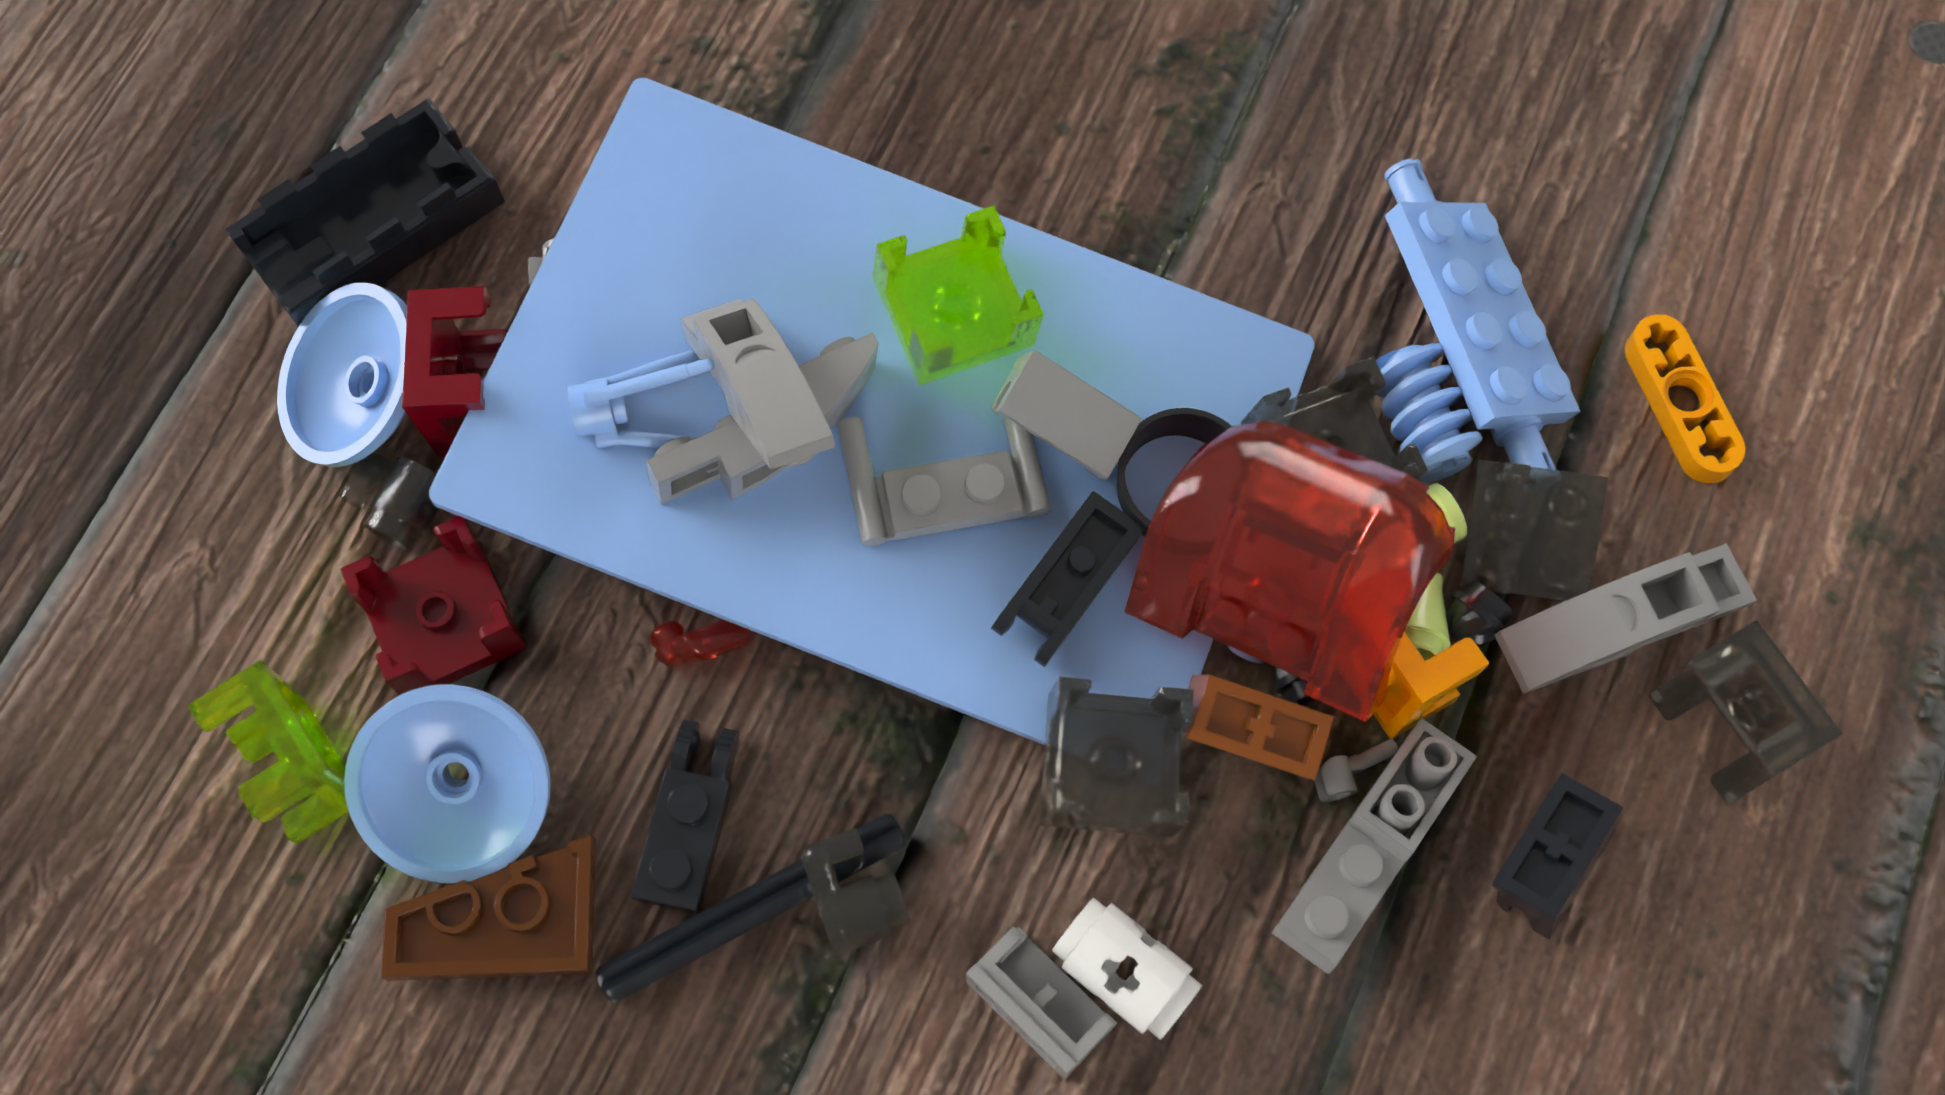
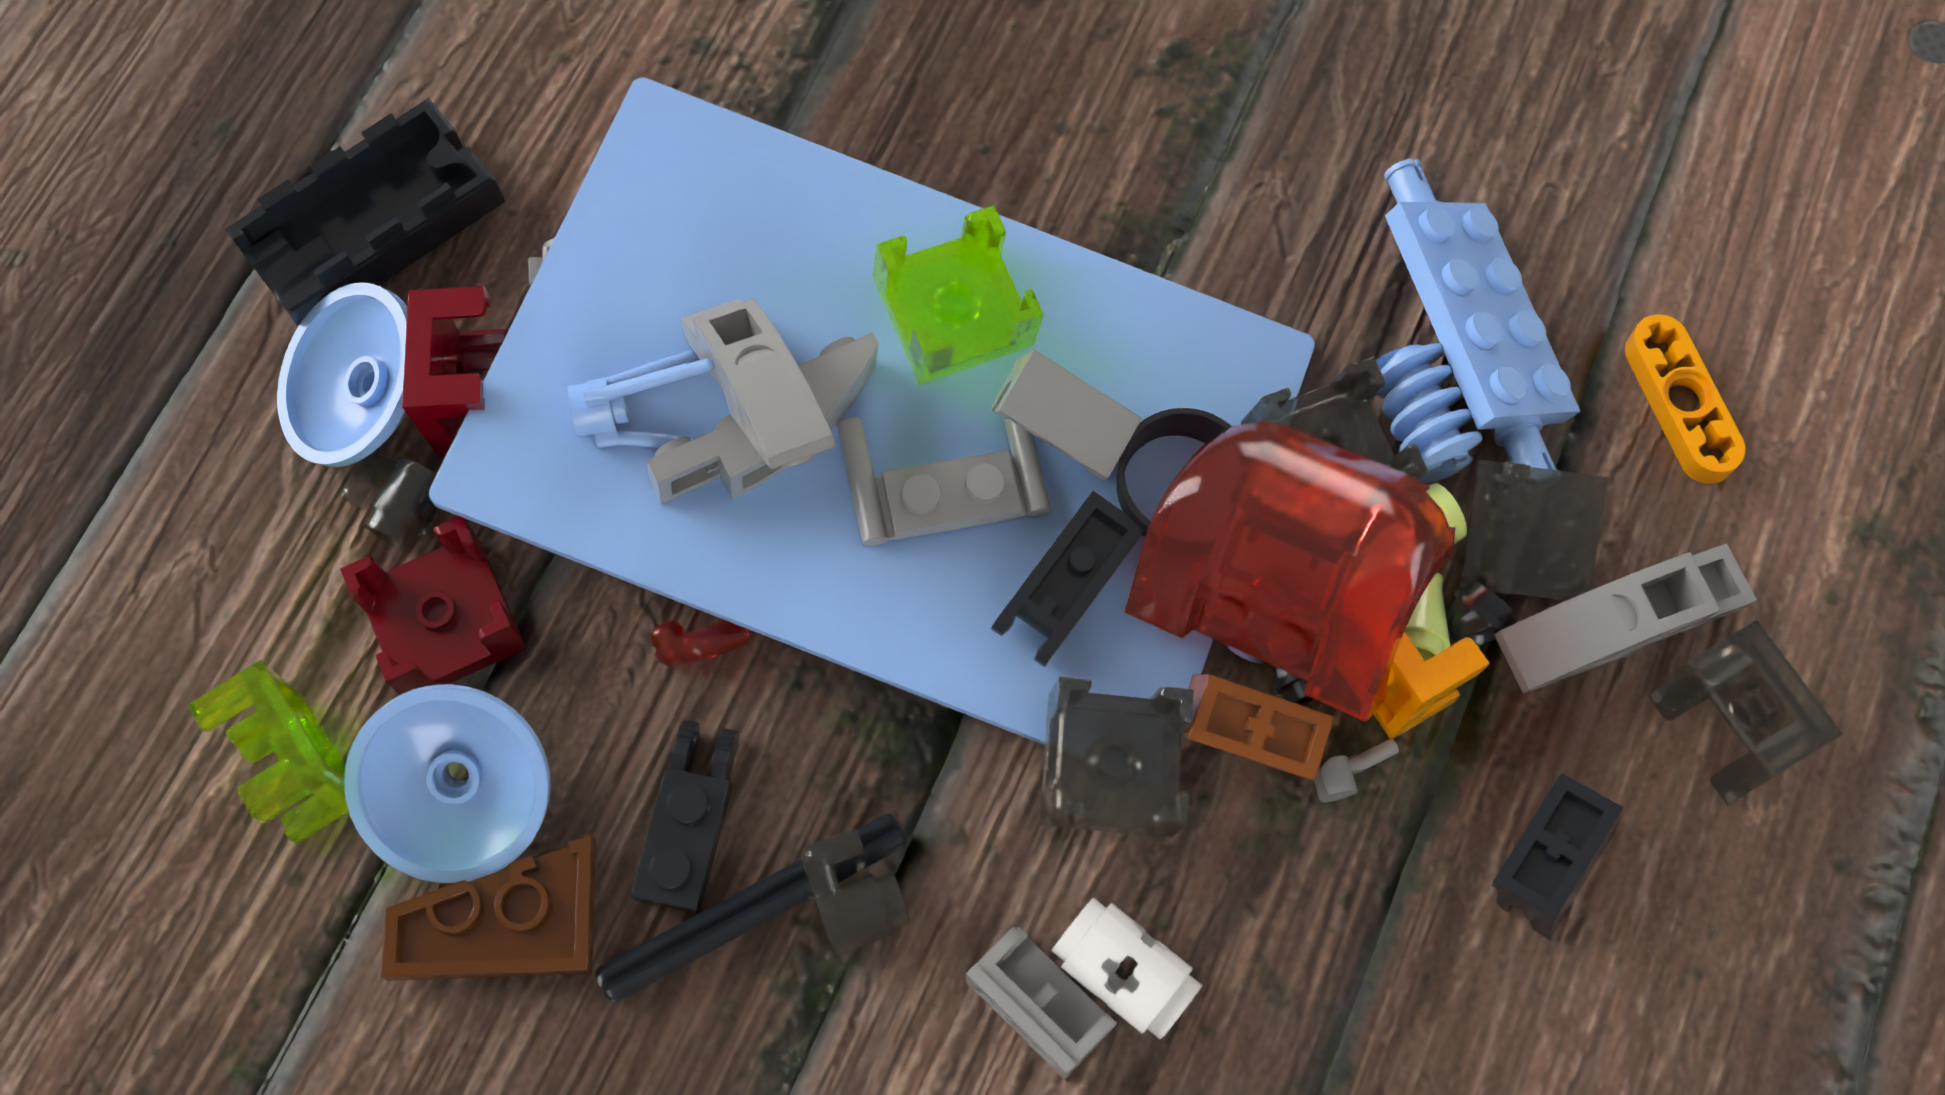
light grey slope [1271,718,1477,975] -> none

